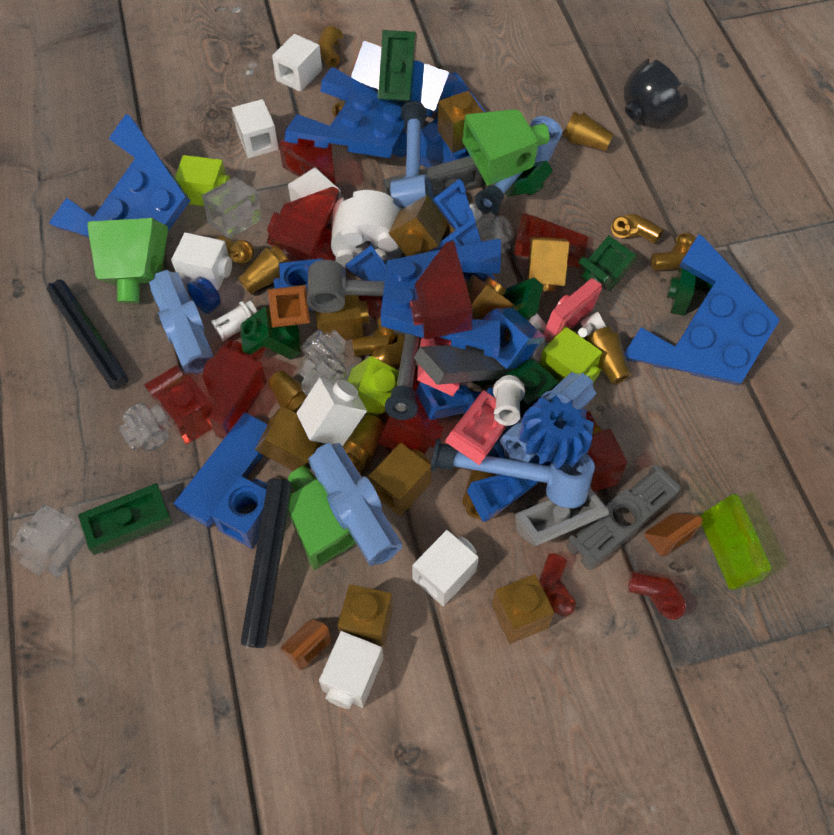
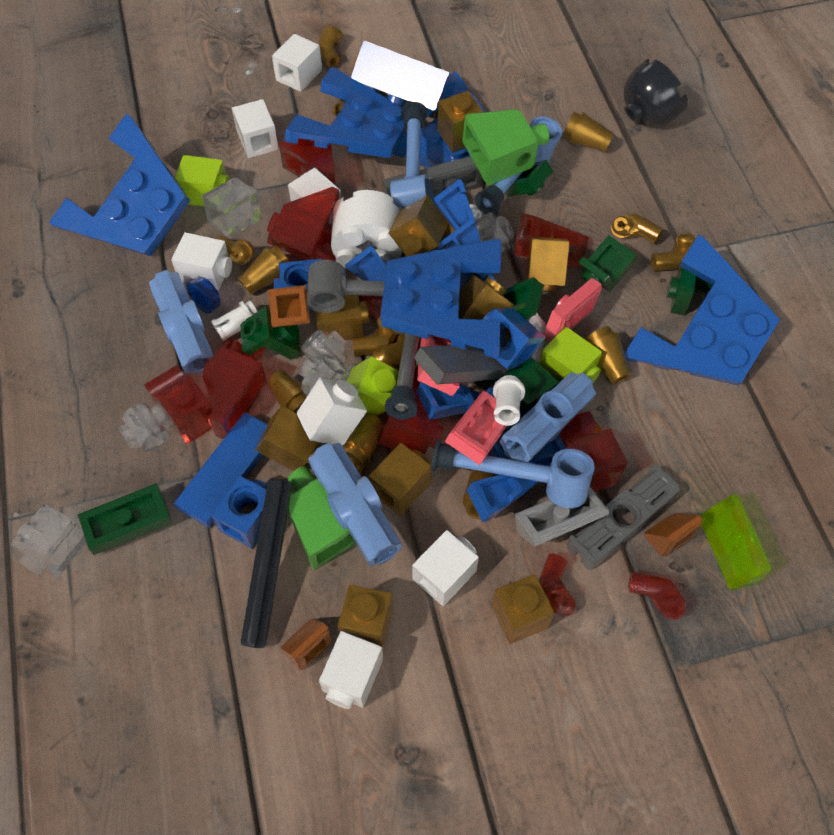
black axle [47,279,129,390] -> none
bright green torso [88,218,168,304] -> none
dark green plate [377,30,417,102] -> none
clear red slope [409,241,473,340] -> none
blue gear [519,395,594,469] -> none
white hand [578,312,606,337] -> none

